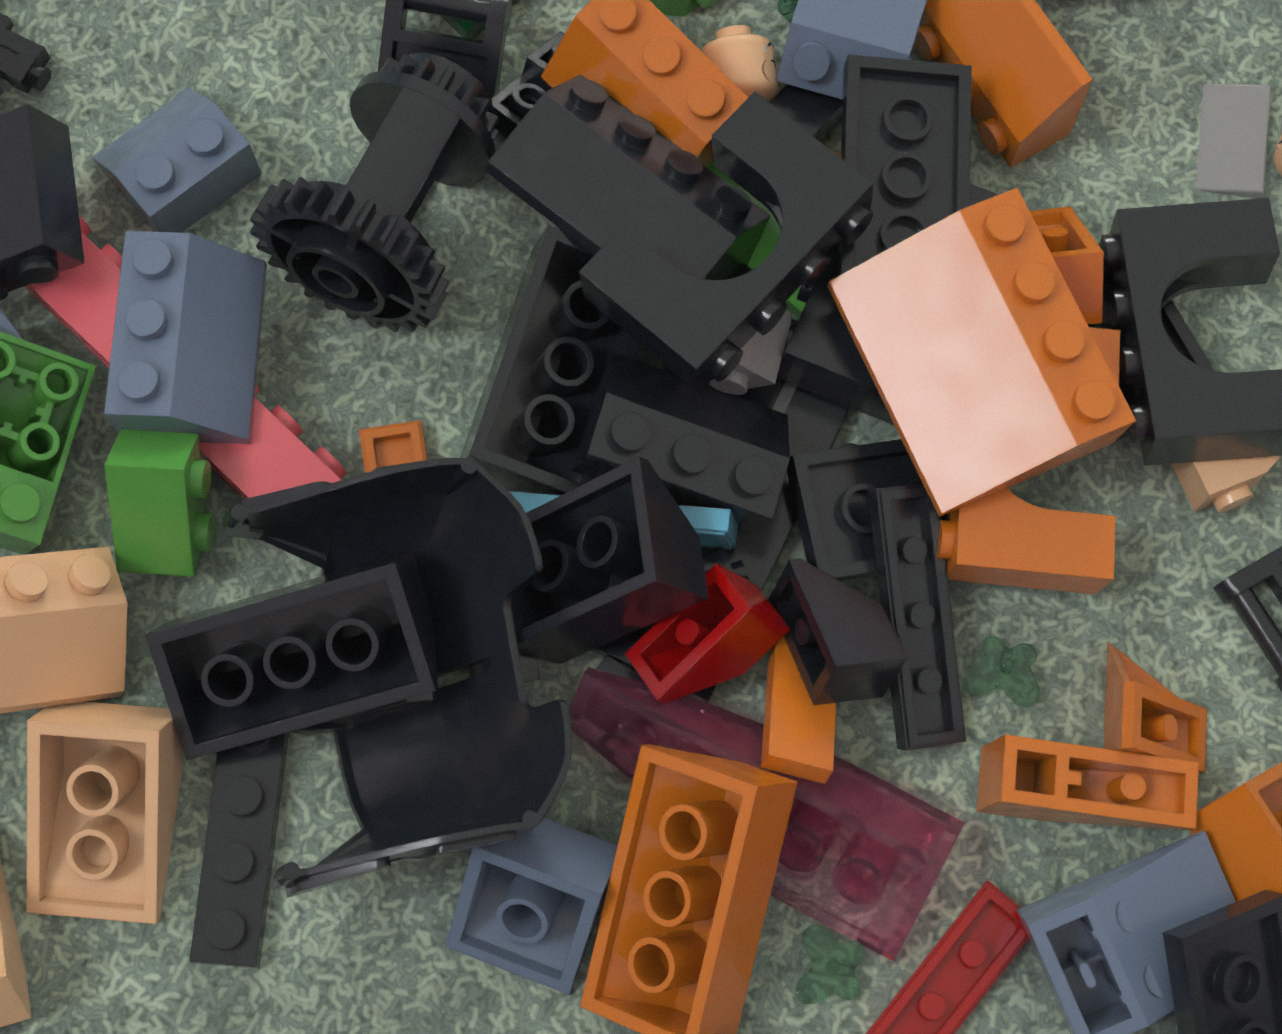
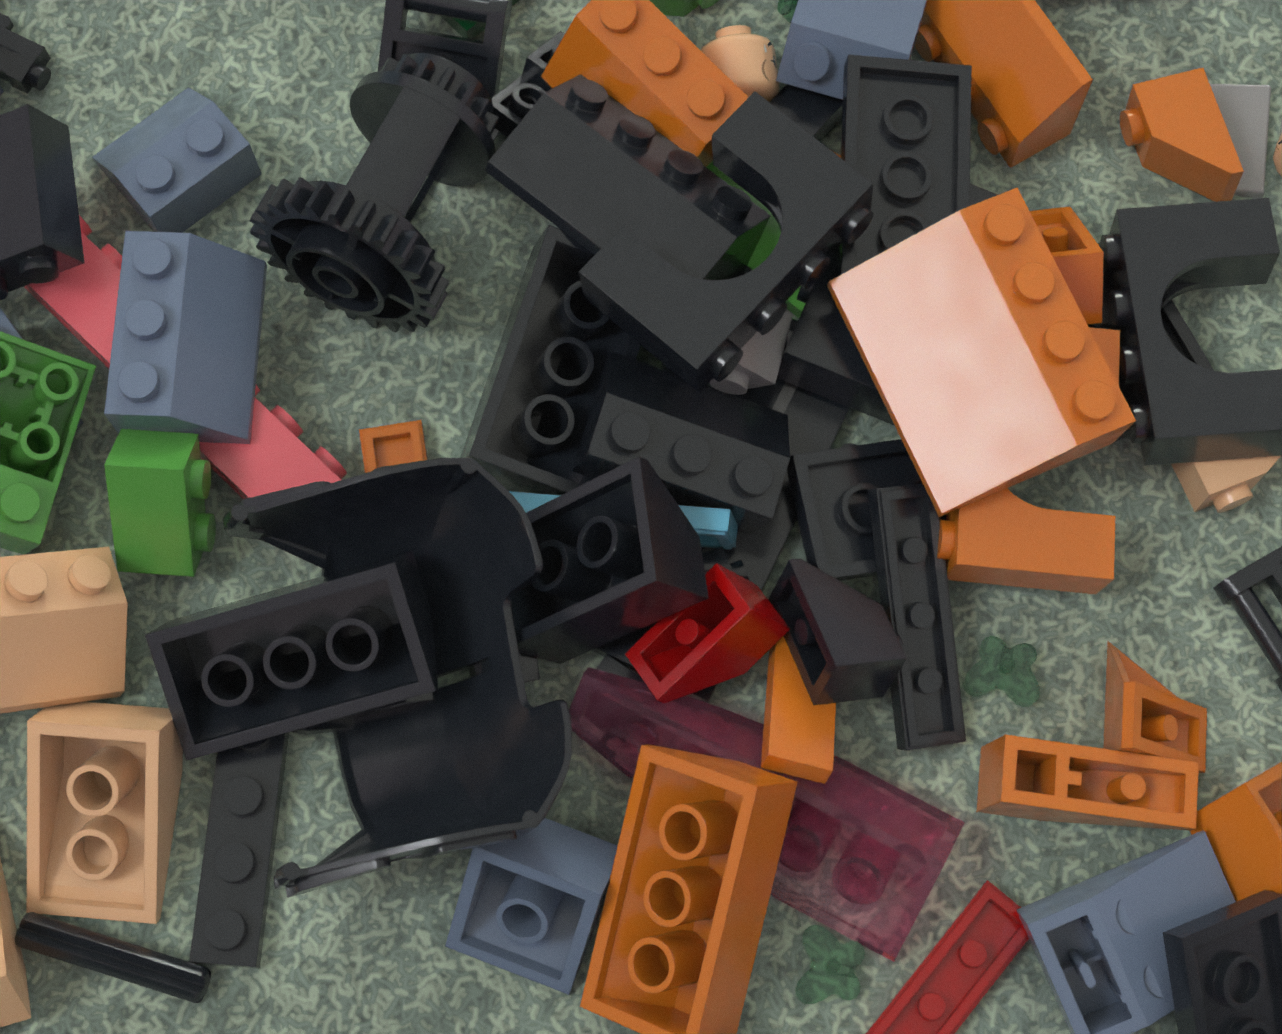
none -> black axle [15,912,211,1003]
none -> orange slope [1120,68,1244,202]

